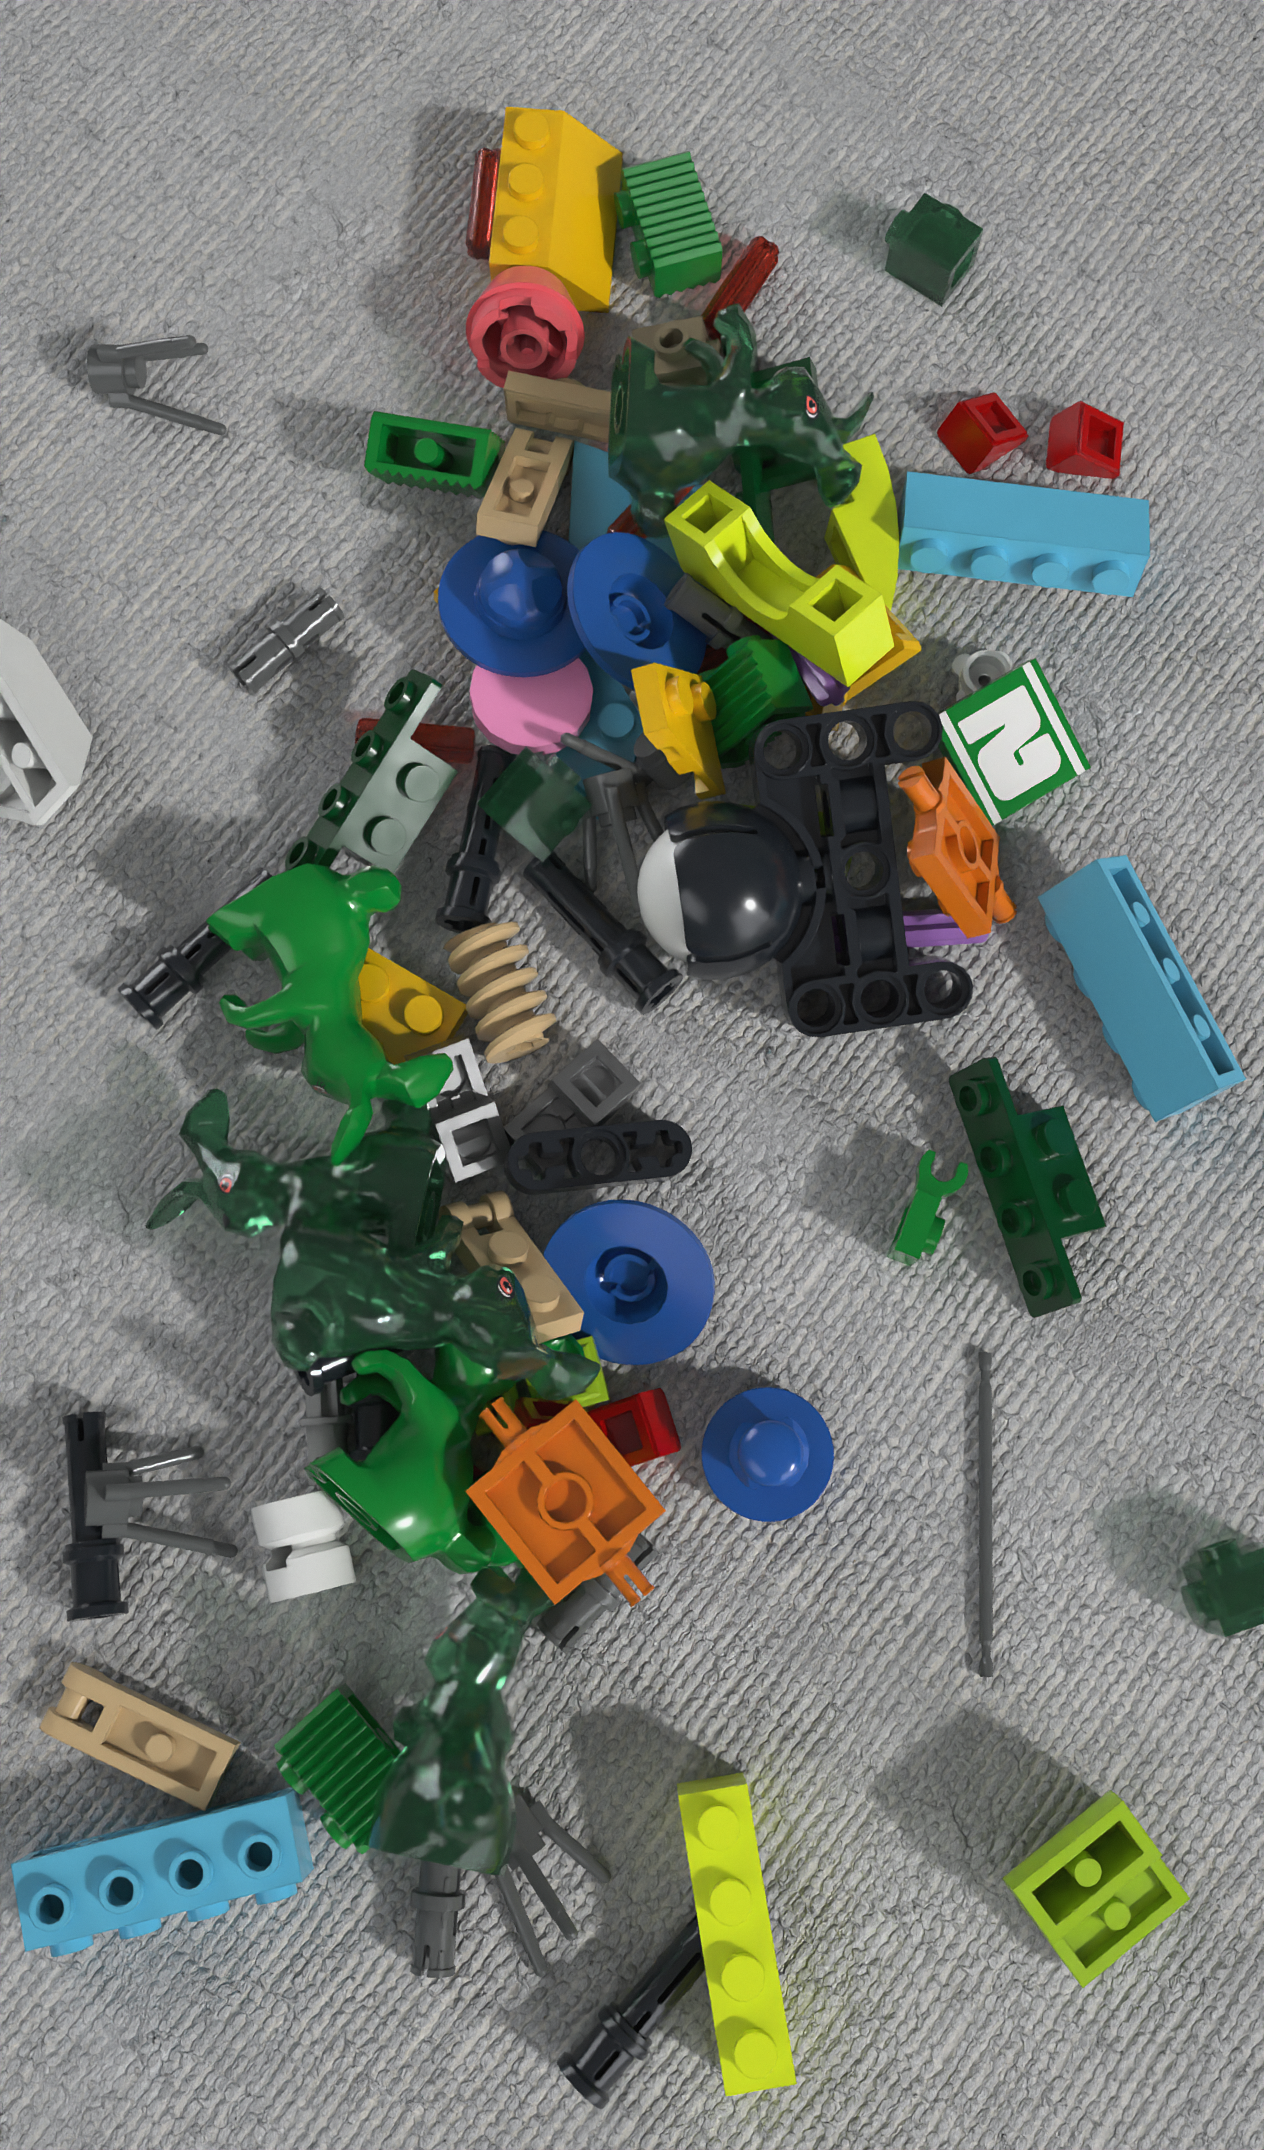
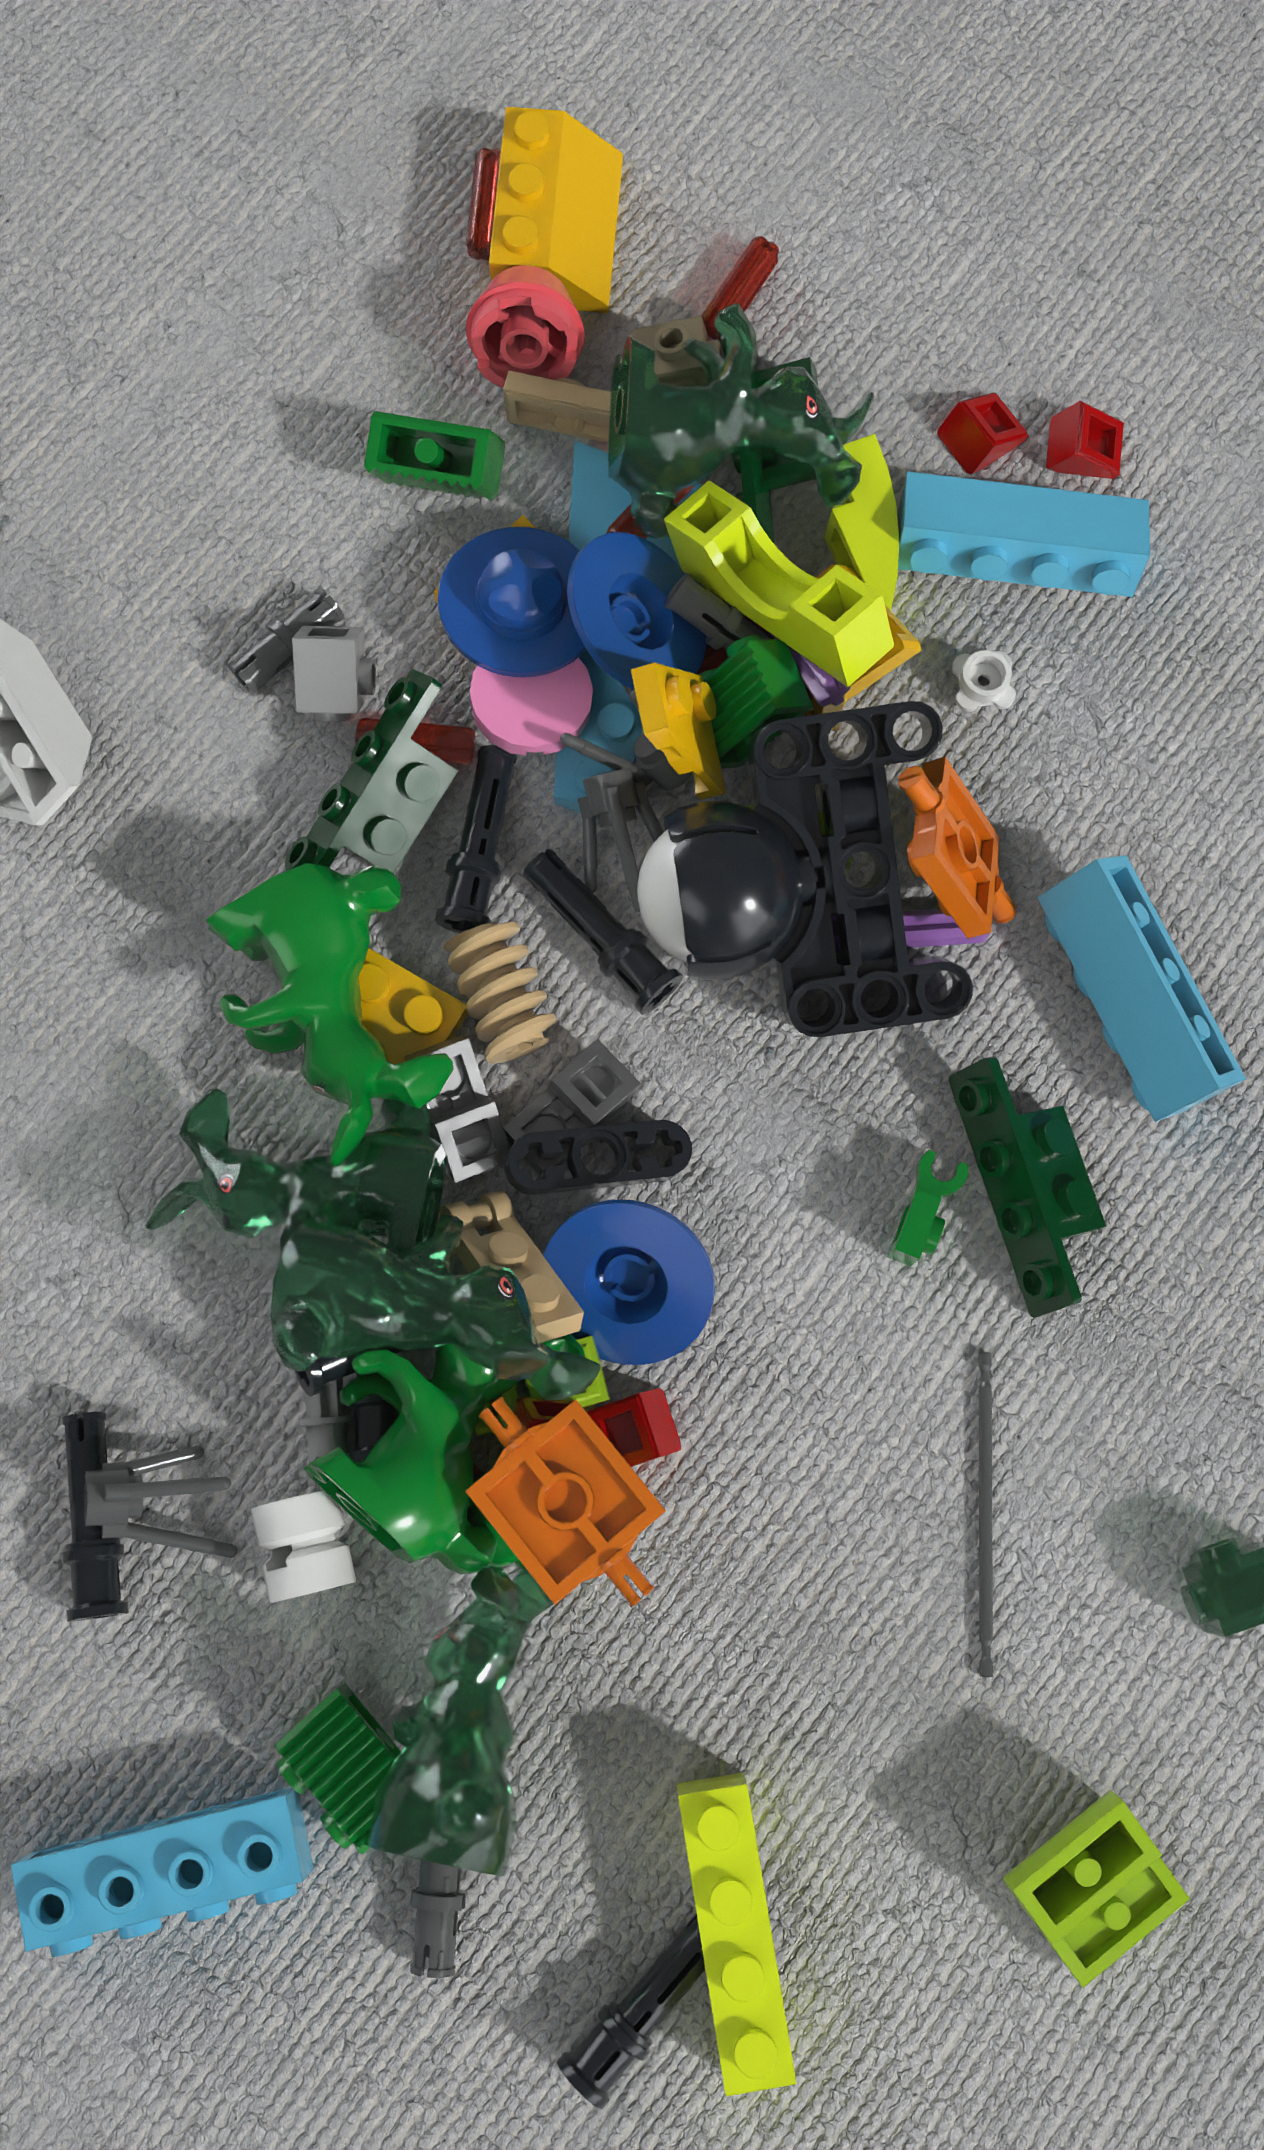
tan plate [39,1662,241,1811] -> none
dark grey plant [87,335,227,436] -> none
black pin [117,868,272,1030] -> none
dark grey plant [475,1793,611,1977] -> none
tan plate [476,428,574,547] -> none
clear green brick [477,747,592,862] -> none
dark grey pin [536,1533,659,1654] -> none
green brick [614,151,723,298] -> none
blue plate [701,1387,834,1522] -> none
clear green brick [885,193,983,307] -> none
tile [938,658,1091,826] -> none
none -> light grey brick [292,626,376,722]

